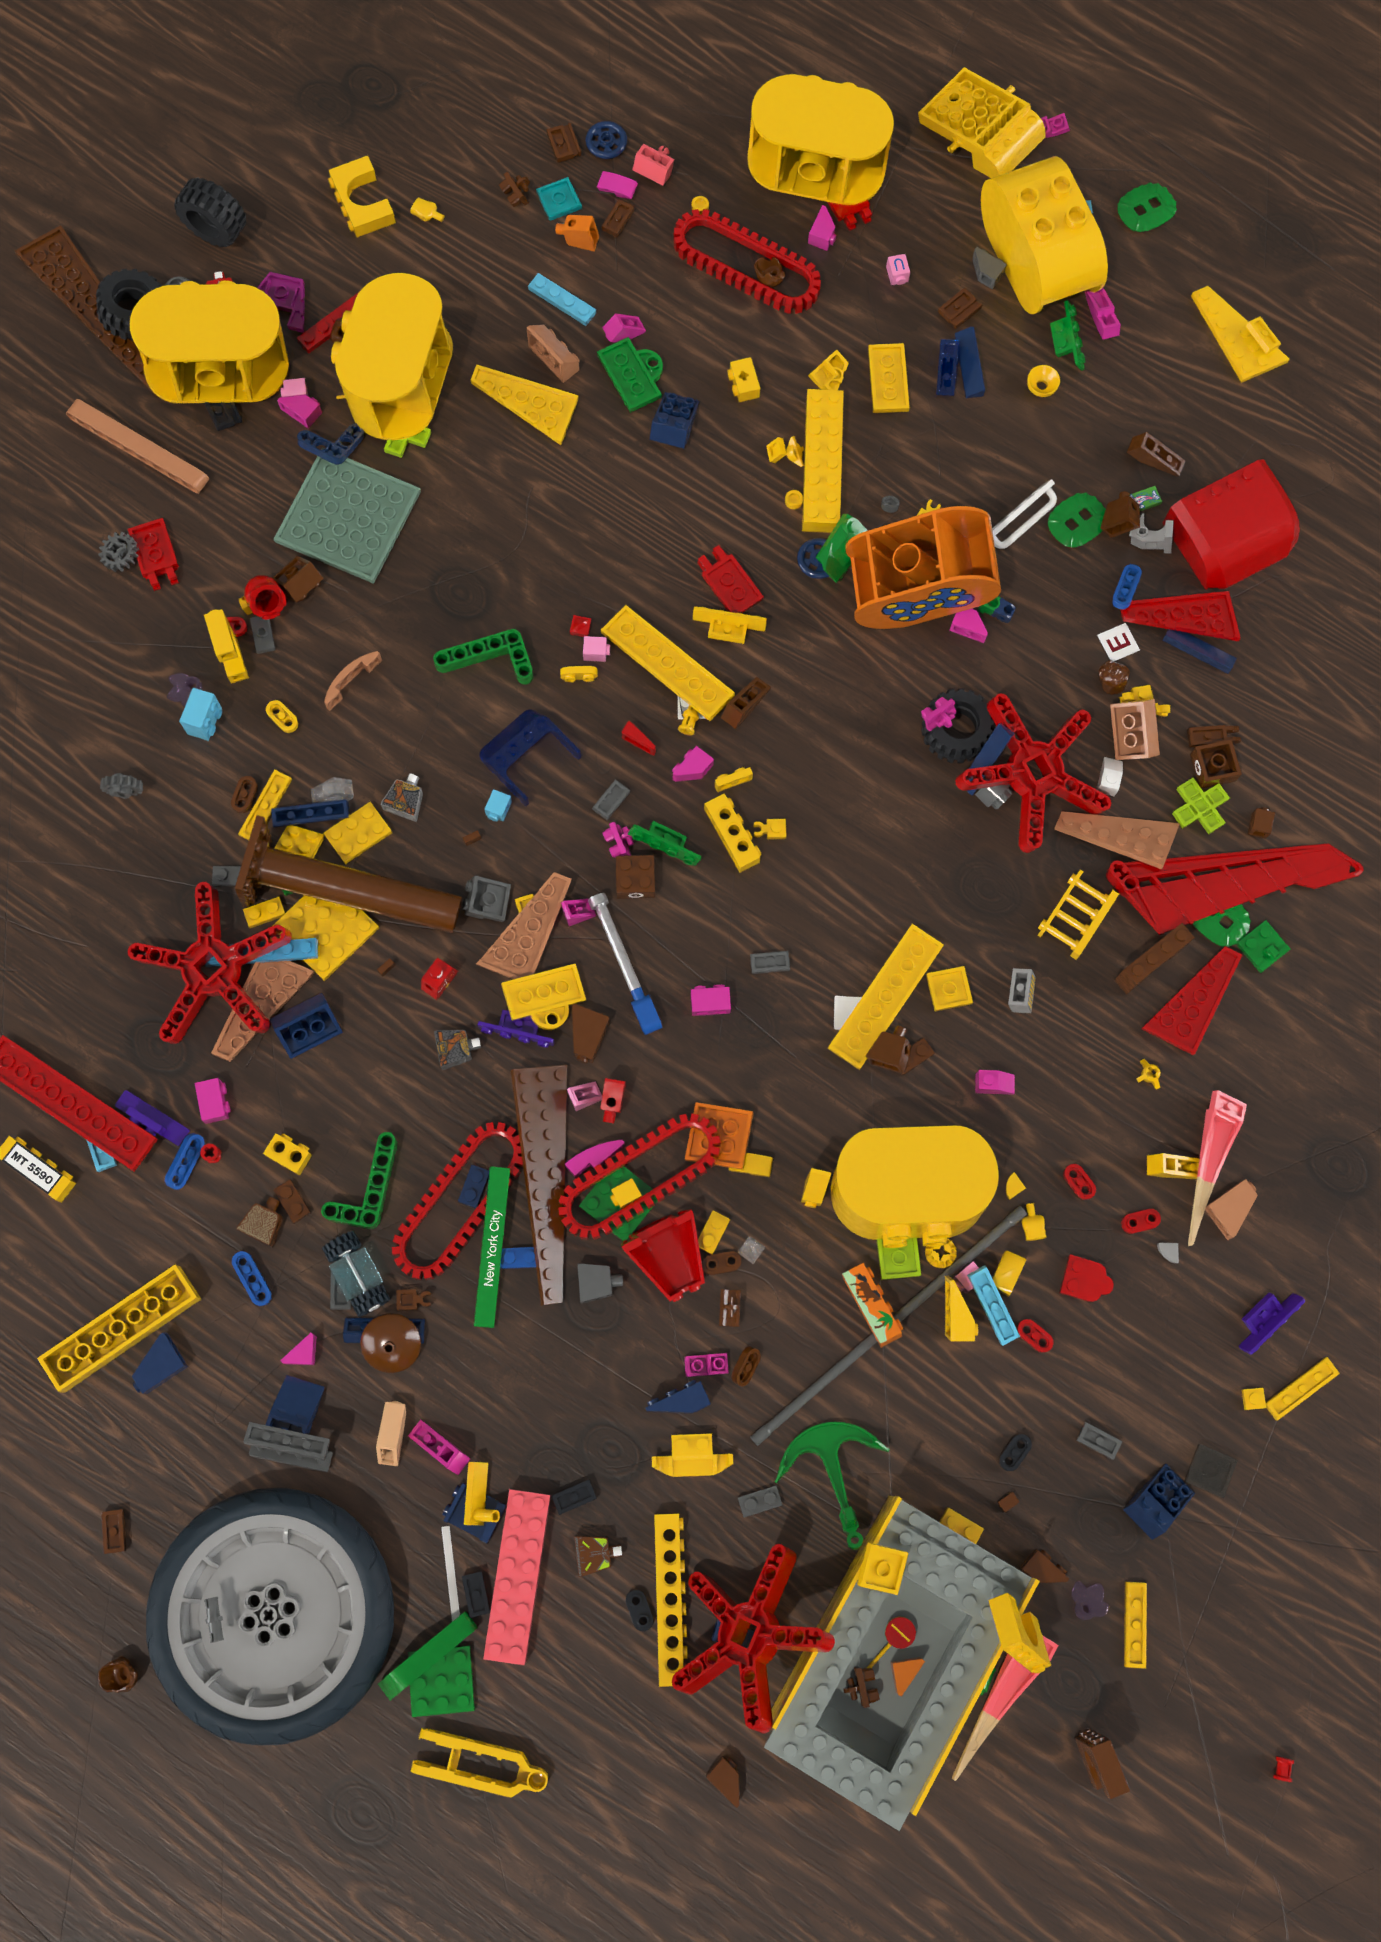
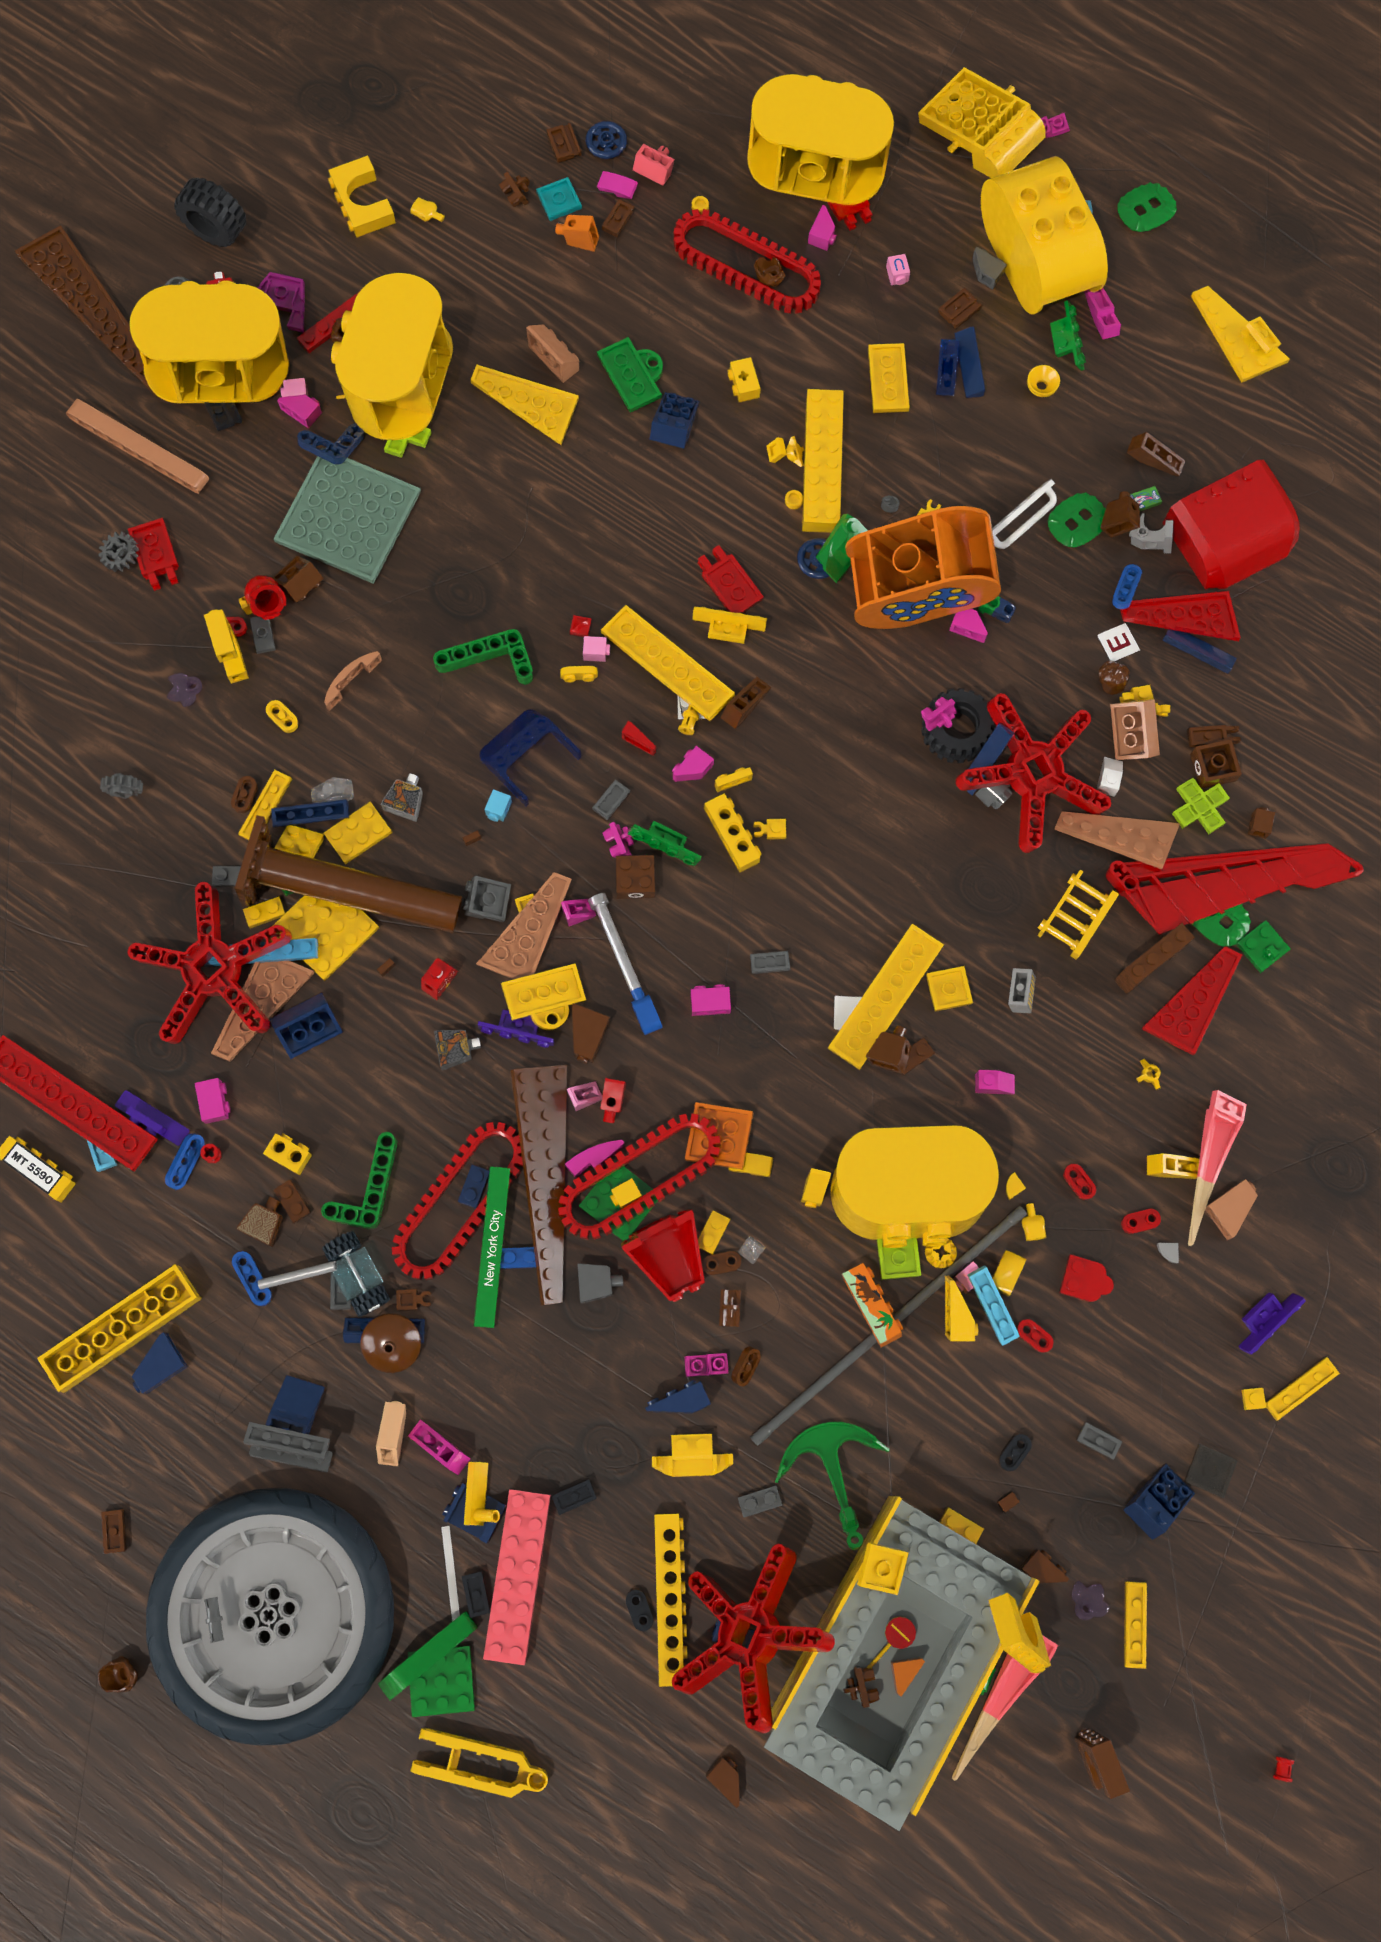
black tyre [96,269,162,341] -> none
medium azure brick [179,688,222,741] -> none
dark pink slope [280,1333,317,1365] -> none
medium azure plate [528,273,596,326] -> none
reddish brown torso [574,1536,622,1577] -> none
dark pink slope [603,314,646,343] -> none
yellow slope [808,350,849,390] -> none
none -> light grey piece [258,1261,337,1290]

